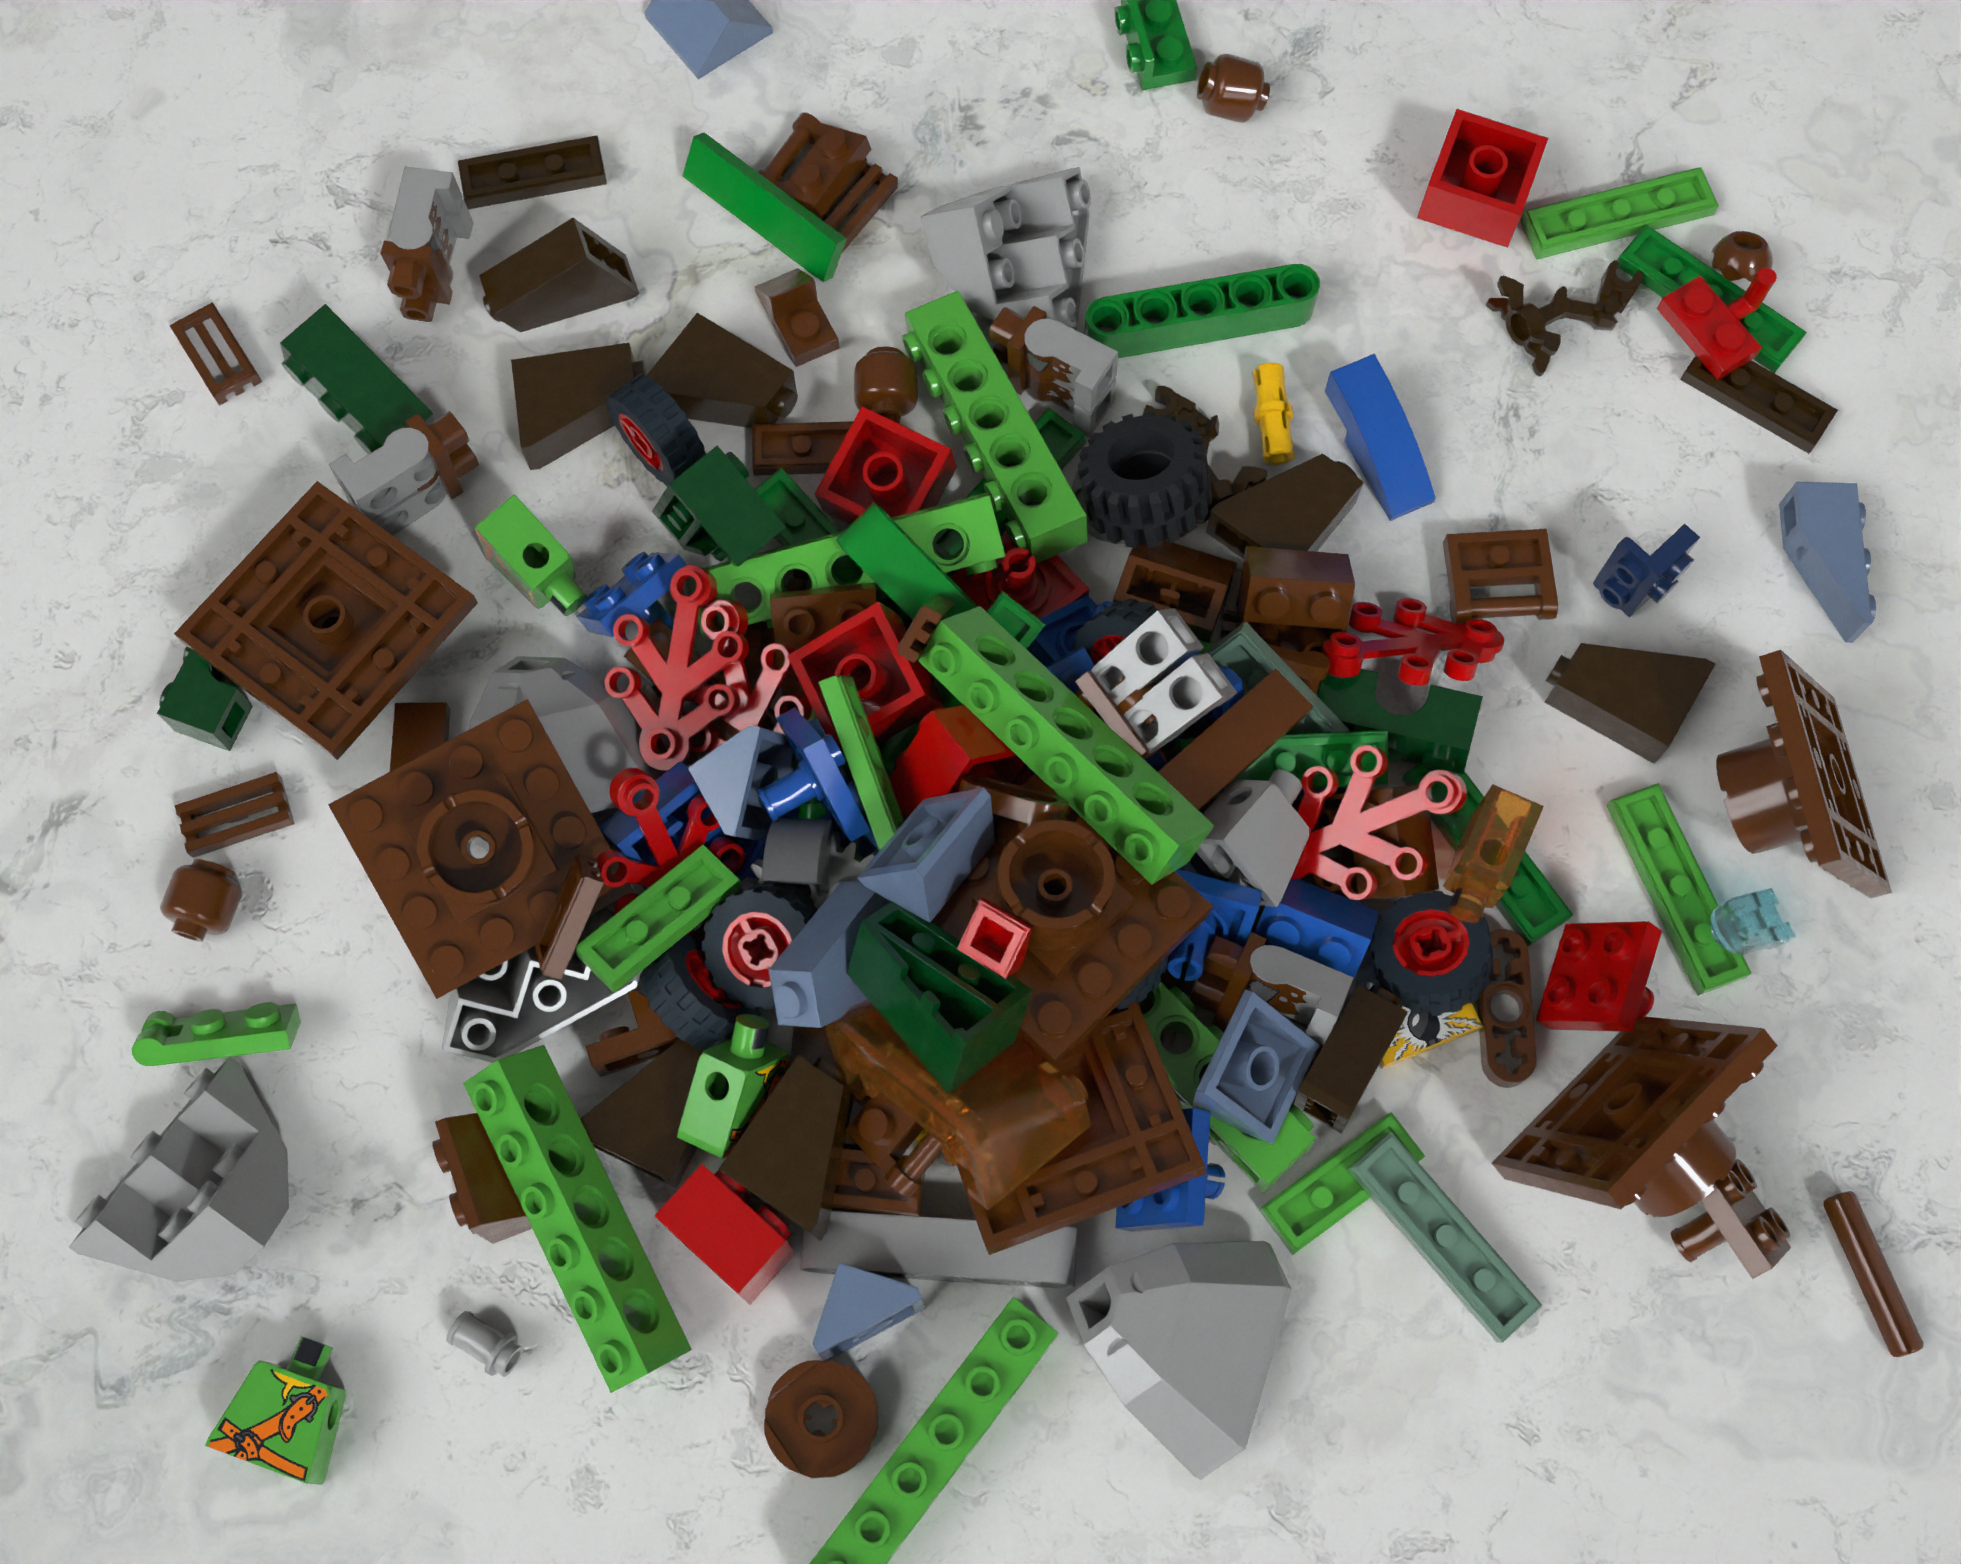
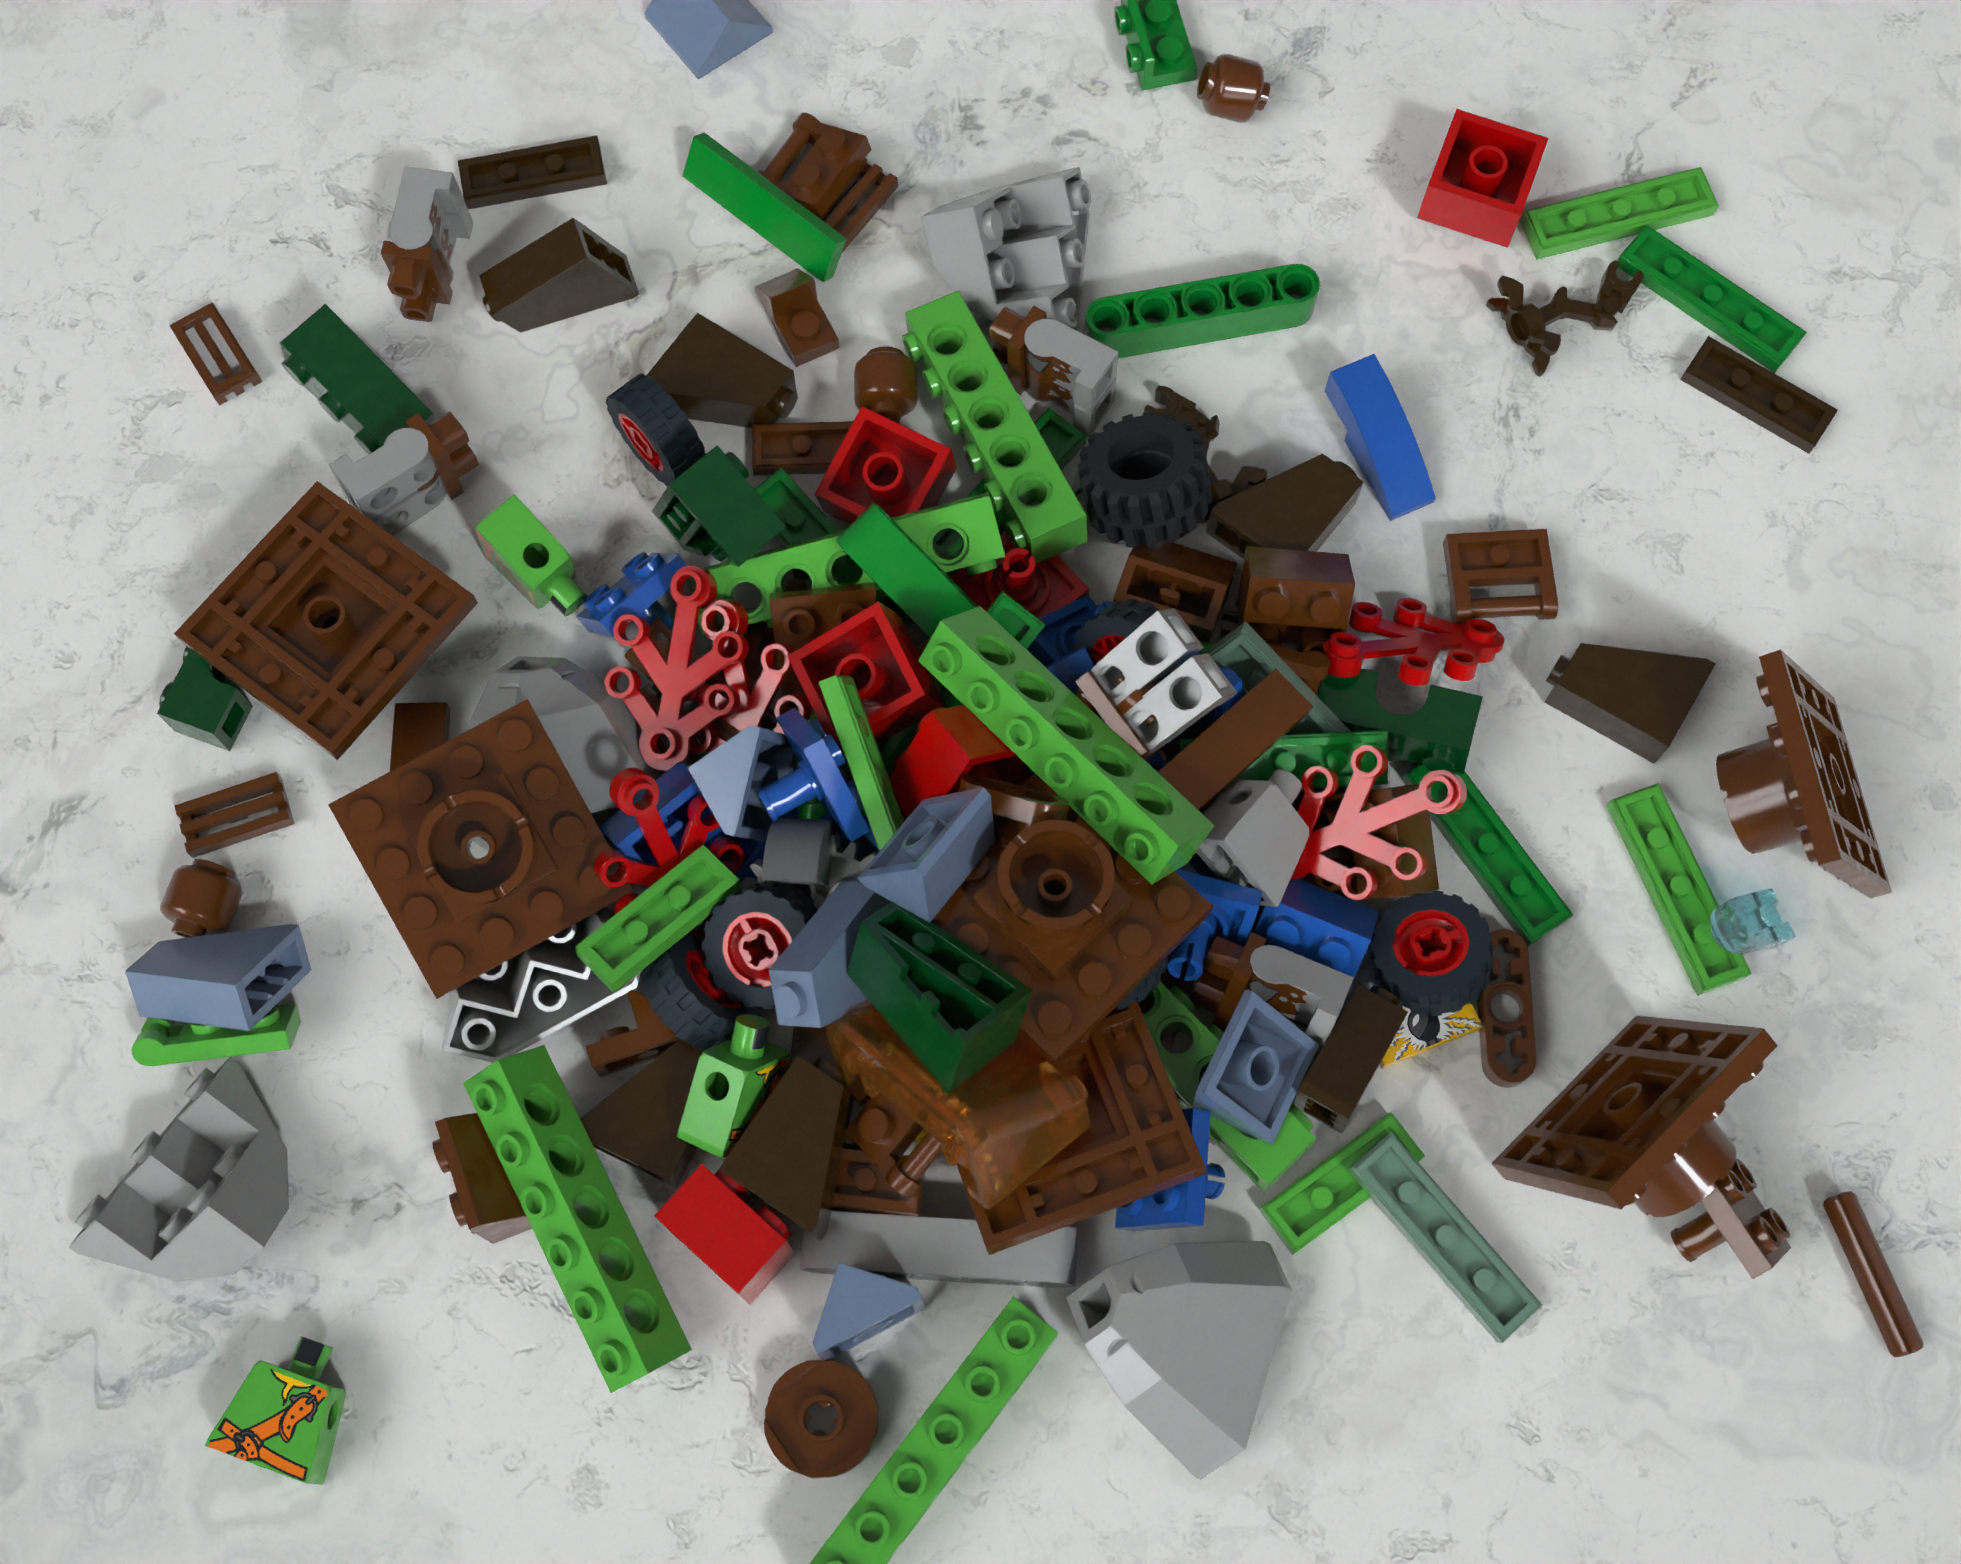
light grey pin [446,1311,523,1377] -> none
dark brown slope [511,343,646,470] -> none
reddish brown tile [535,854,604,980] -> none
reddish brown tile [897,594,955,663] -> none
red slope [957,898,1033,979] -> none
yellow pin [1252,363,1295,465] -> none
clear orange torso [1443,784,1544,923] -> none
red plate [1535,921,1662,1032] -> none
dark blue bracket [1593,524,1700,618] -> none
red plate [1656,268,1777,381] -> none
reddish brown plate [1711,231,1773,282] -> none
sand blue slope [1779,482,1876,643] -> none
none -> sand blue slope [125,924,312,1031]

